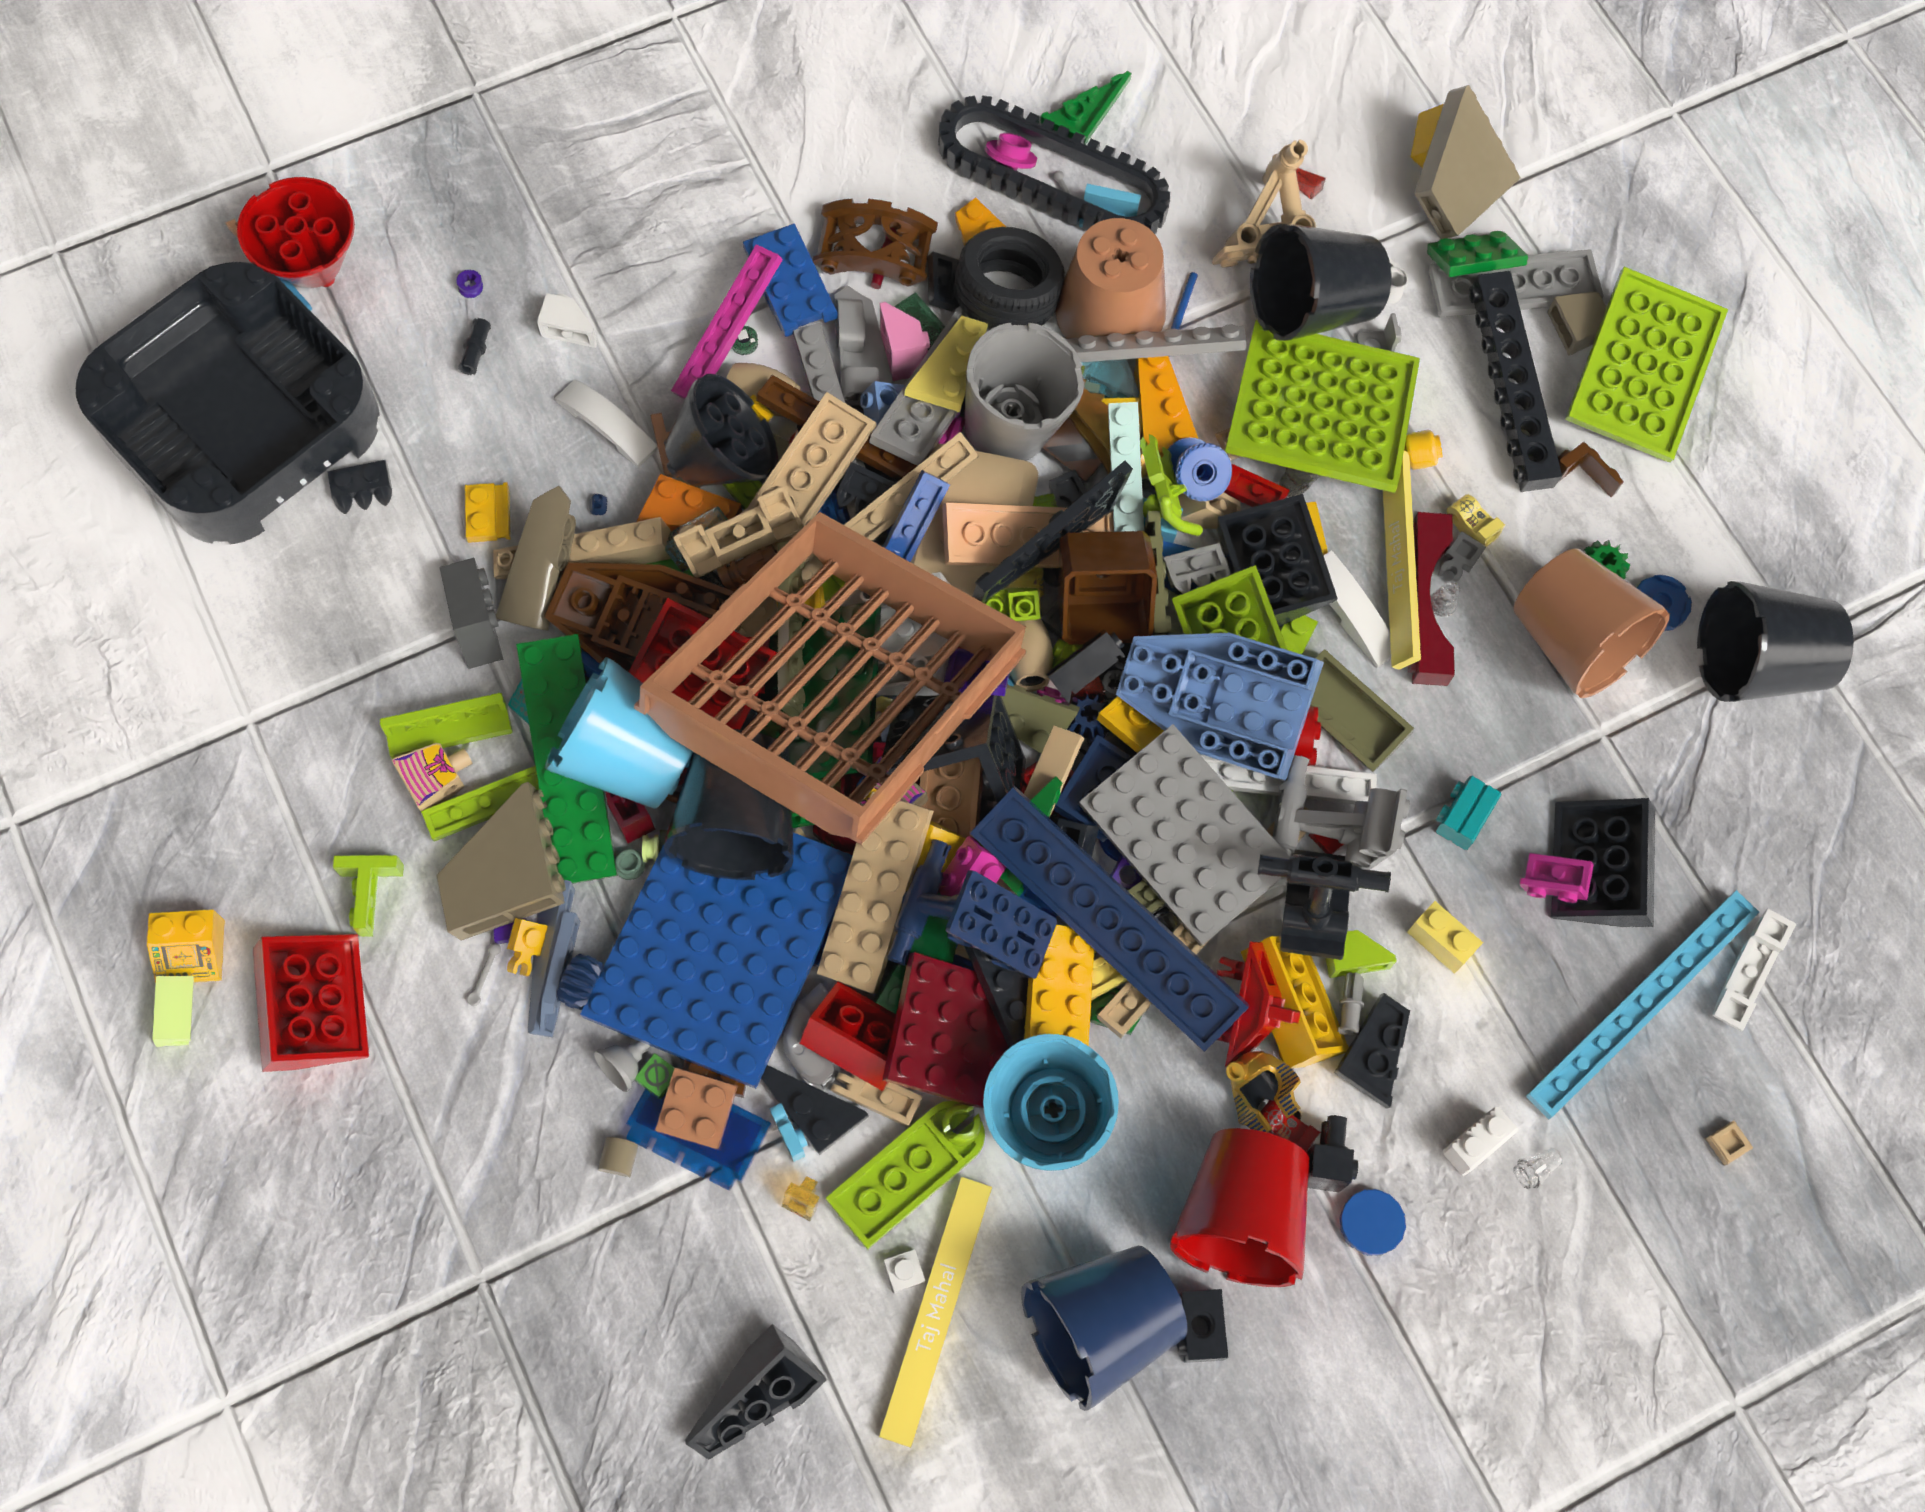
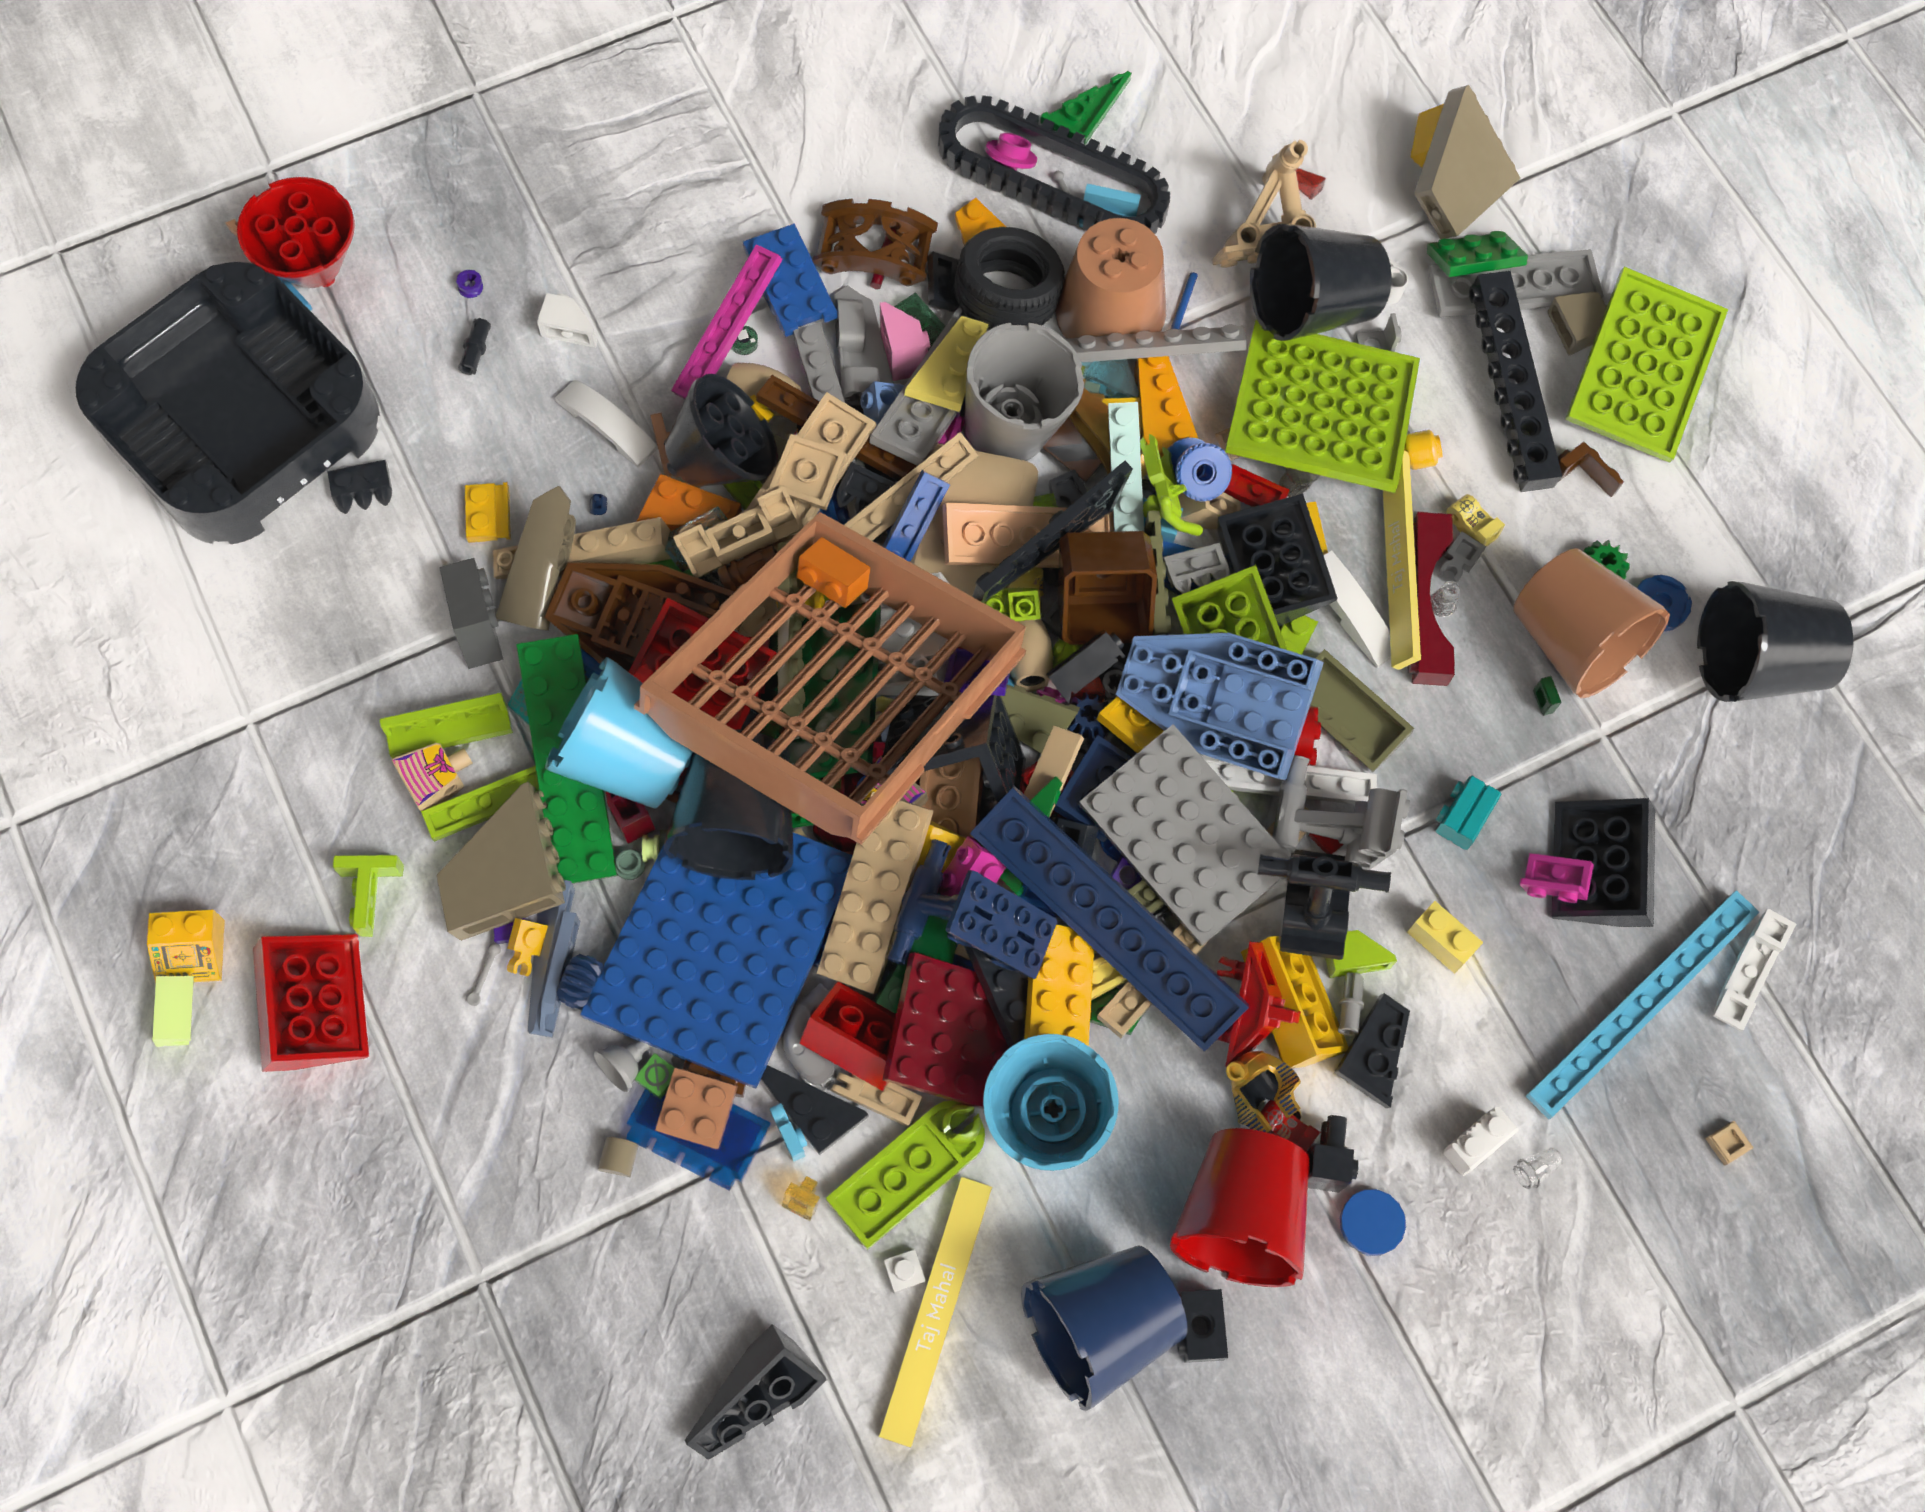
none -> tan plate [769,434,847,510]
none -> orange brick [797,537,871,608]
none -> dark green tile [1533,676,1562,716]

